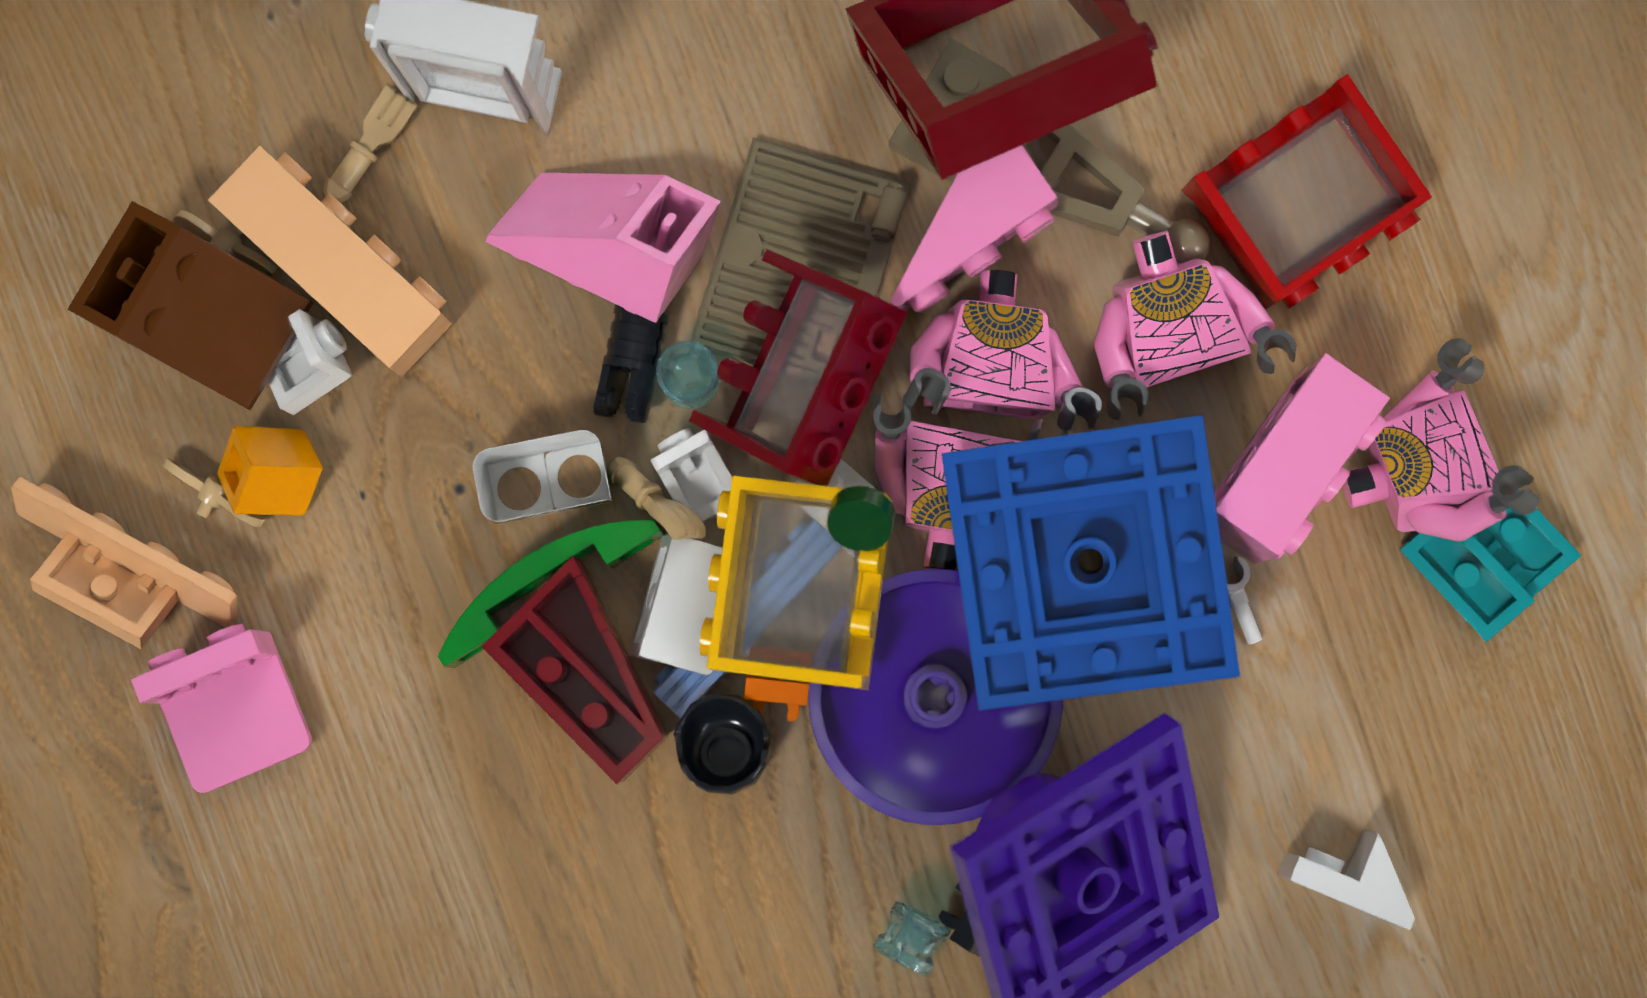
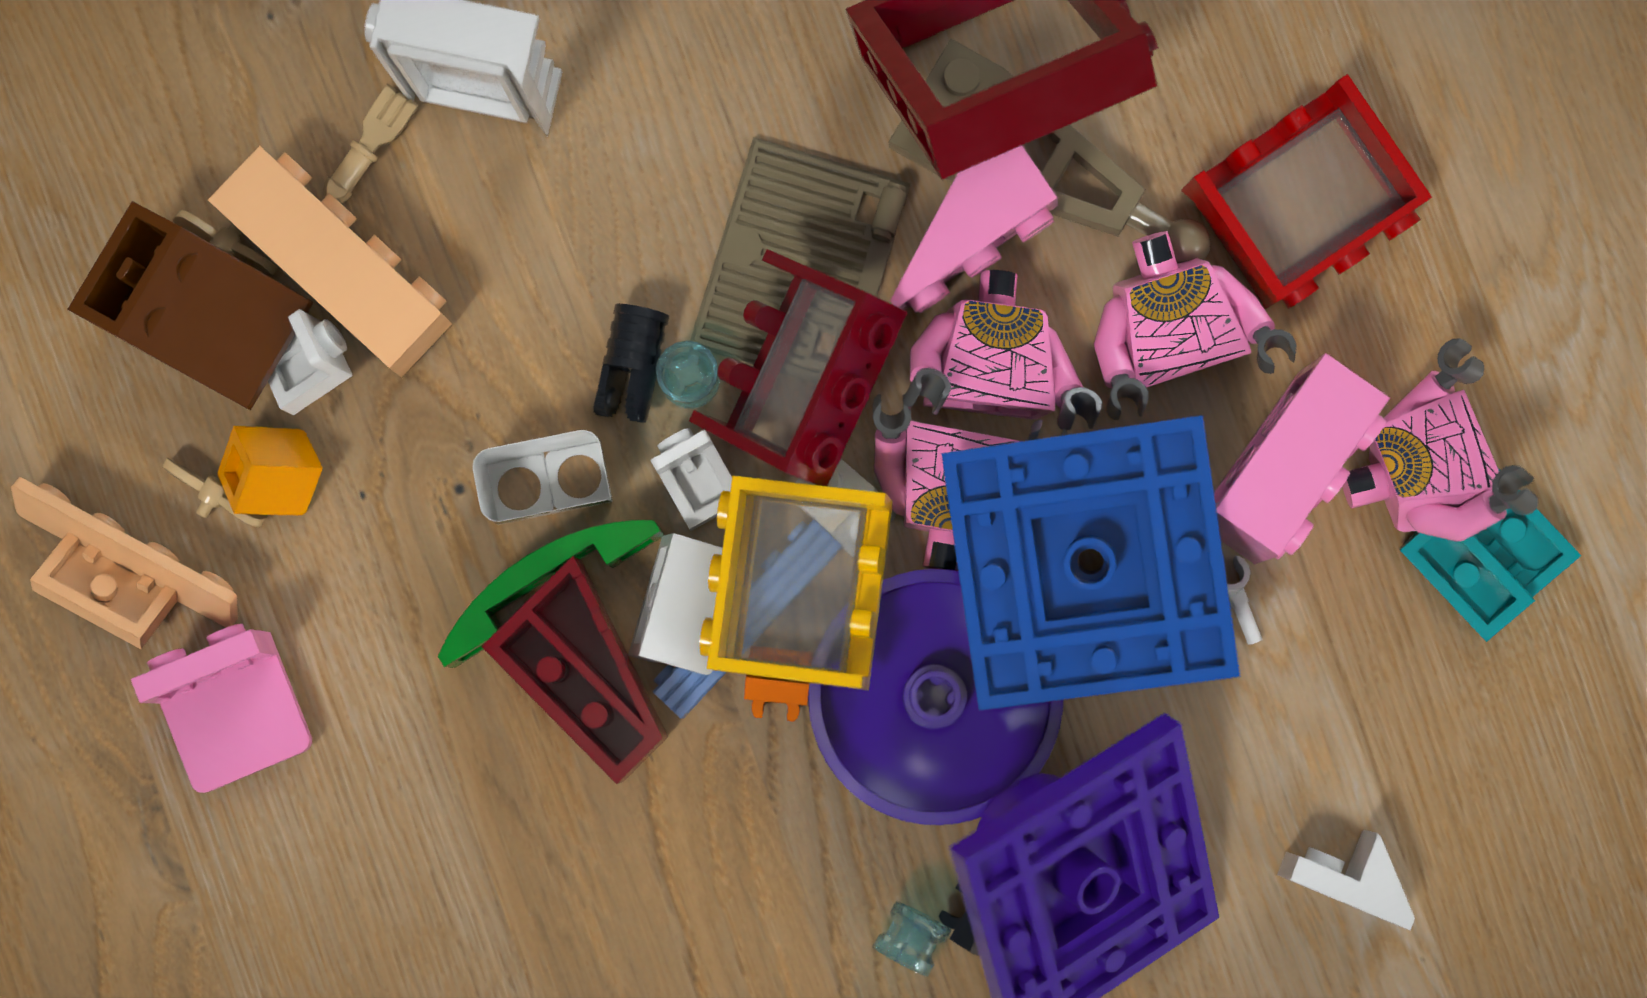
bright pink slope [486,173,721,323] -> none
tan piece [607,457,706,540] -> none
black hair [674,693,771,795] -> none
dark green tile [827,486,895,551] -> none

